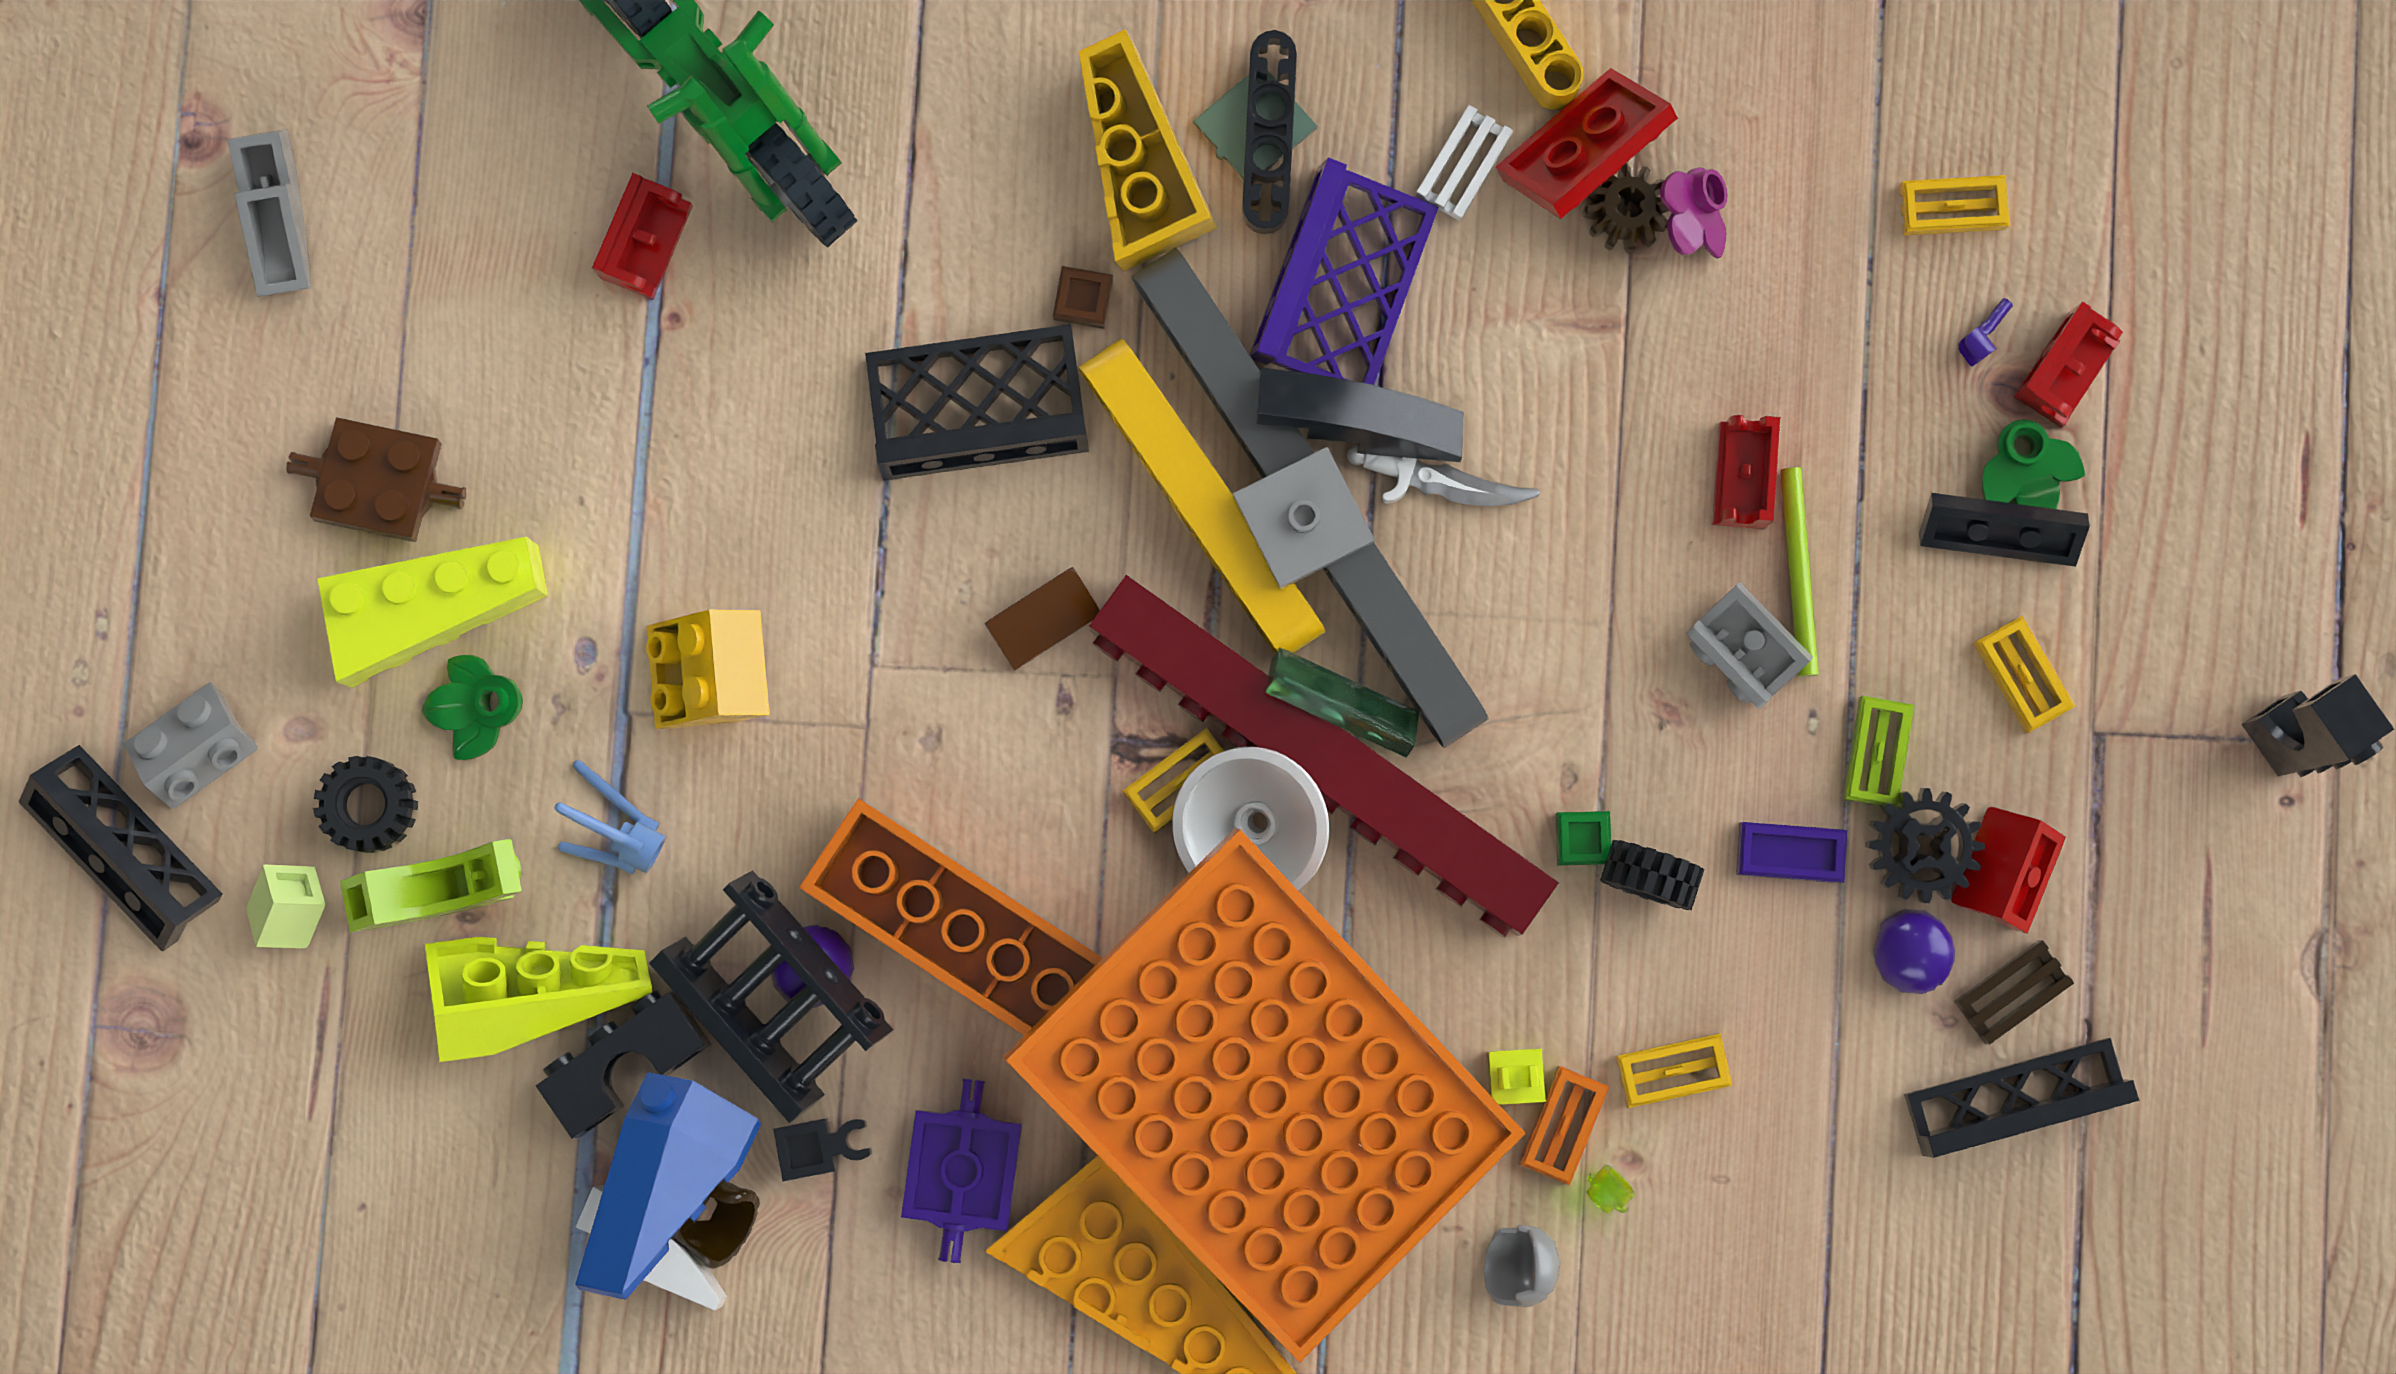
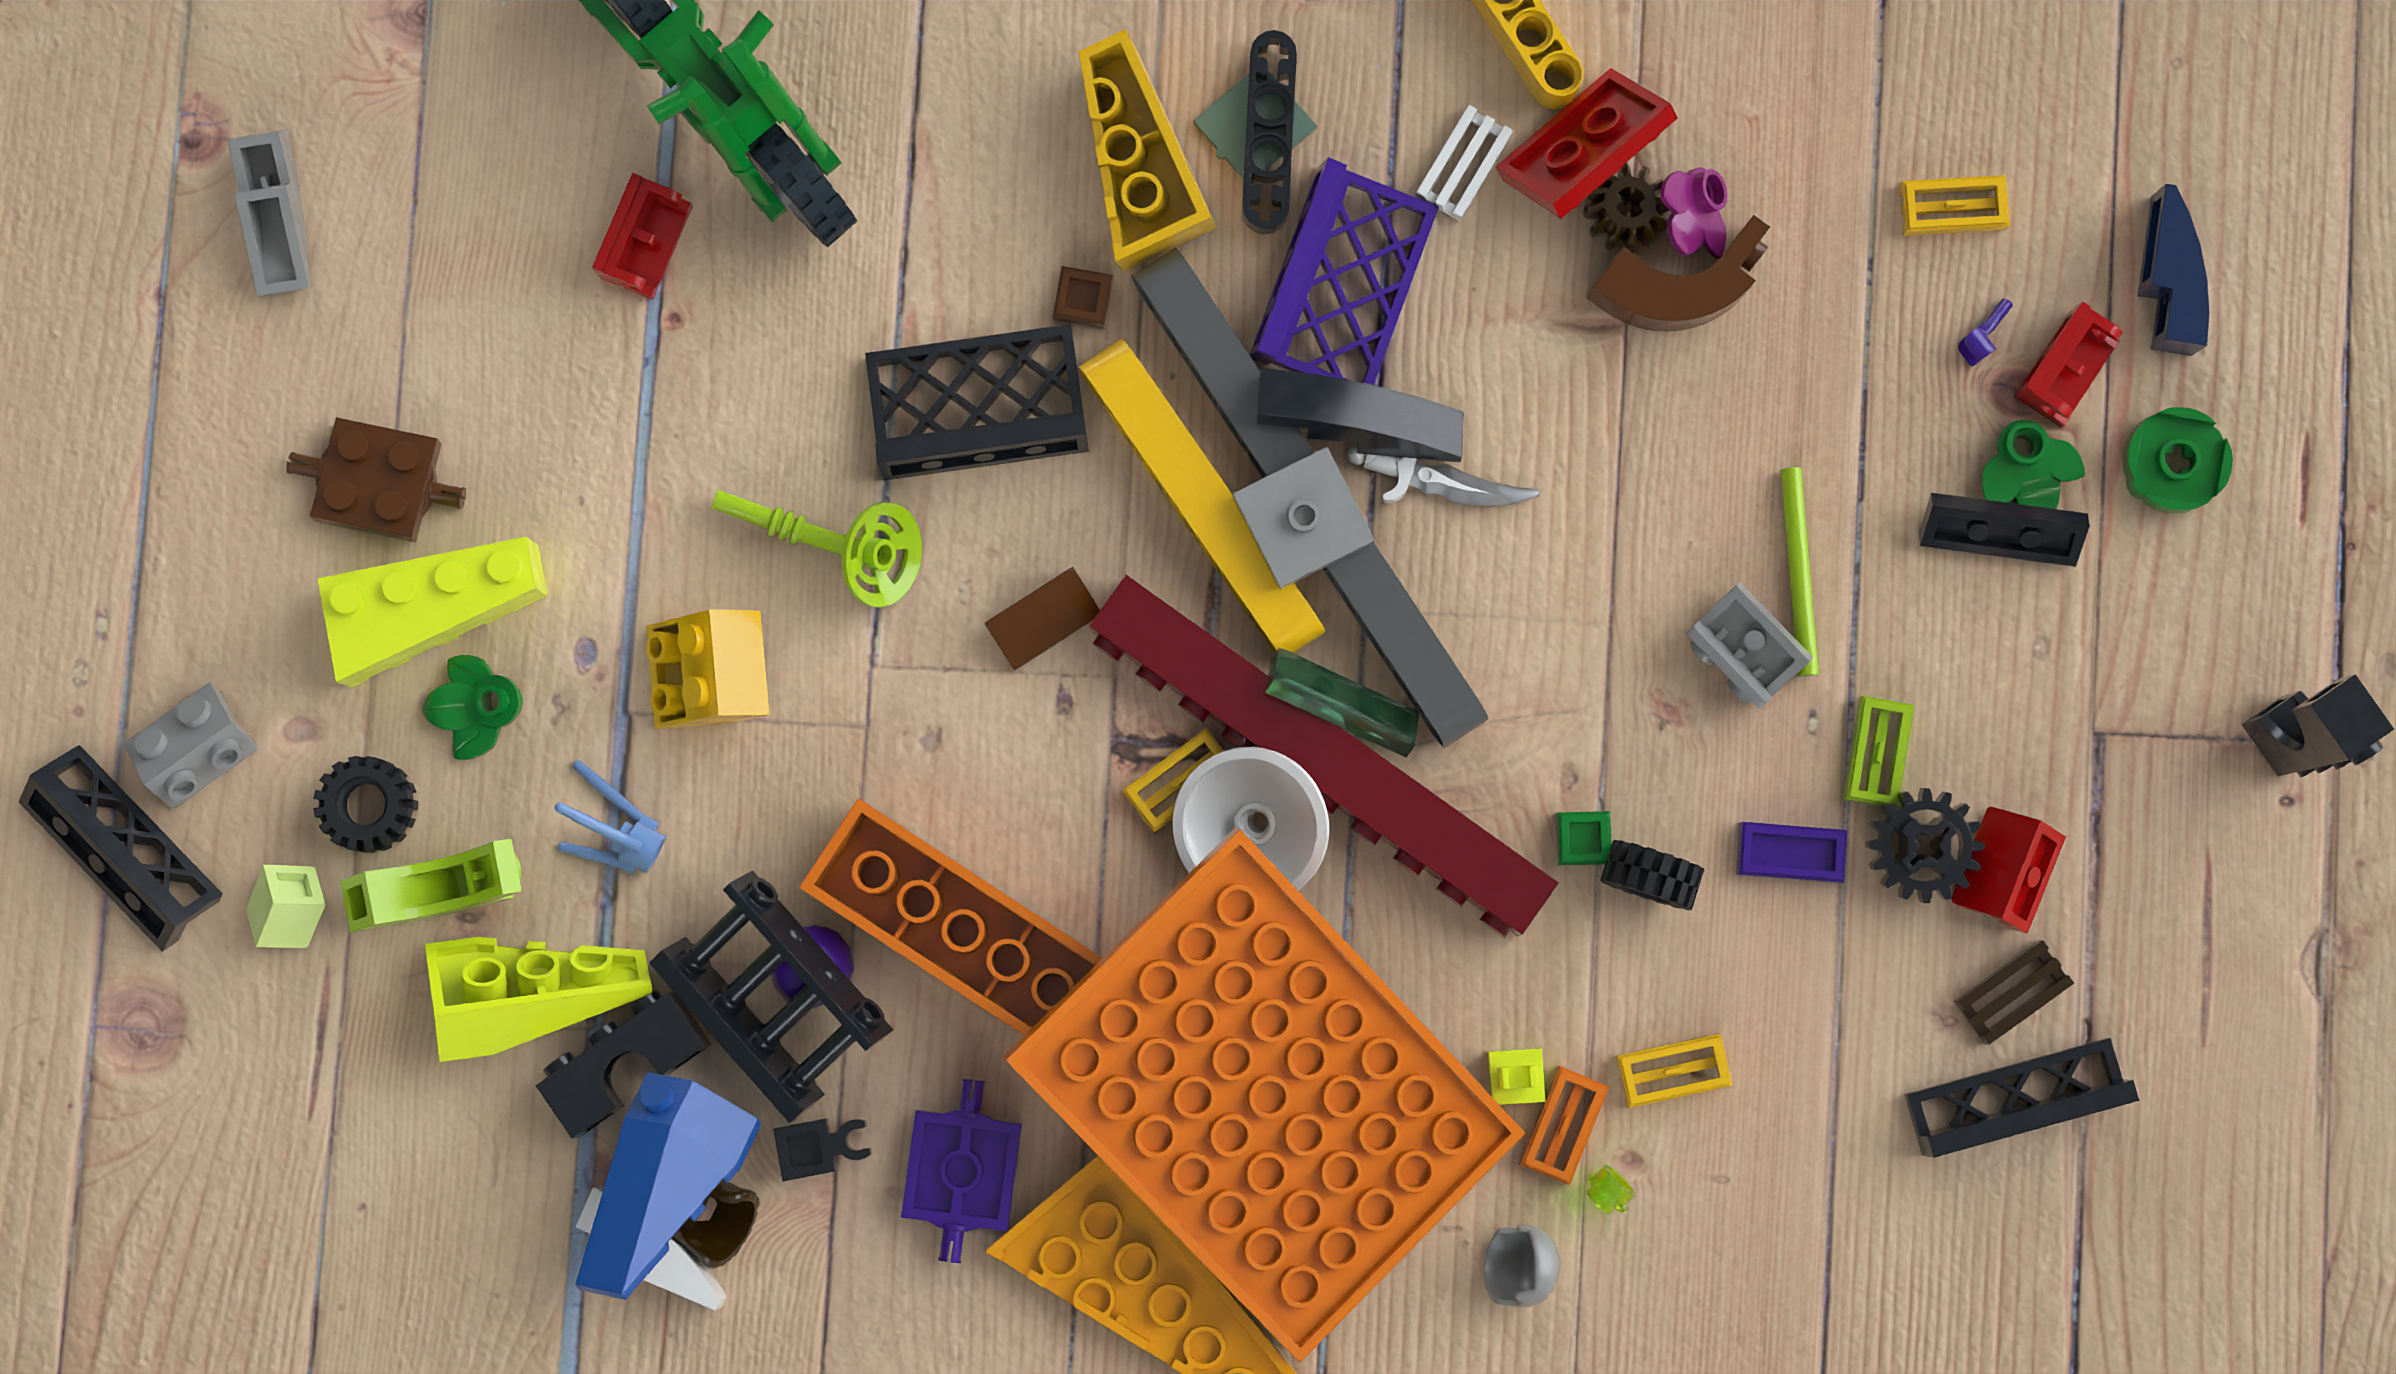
red hinge [1712,415,1781,530] -> none
dark purple hair [1873,909,1955,994] -> none
yellow tile [1973,616,2076,734] -> none
none -> lime dish [711,489,922,607]
none -> reddish brown arch [1587,215,1770,332]
none -> green plate [2122,407,2233,513]
none -> dark blue slope [2137,184,2210,356]

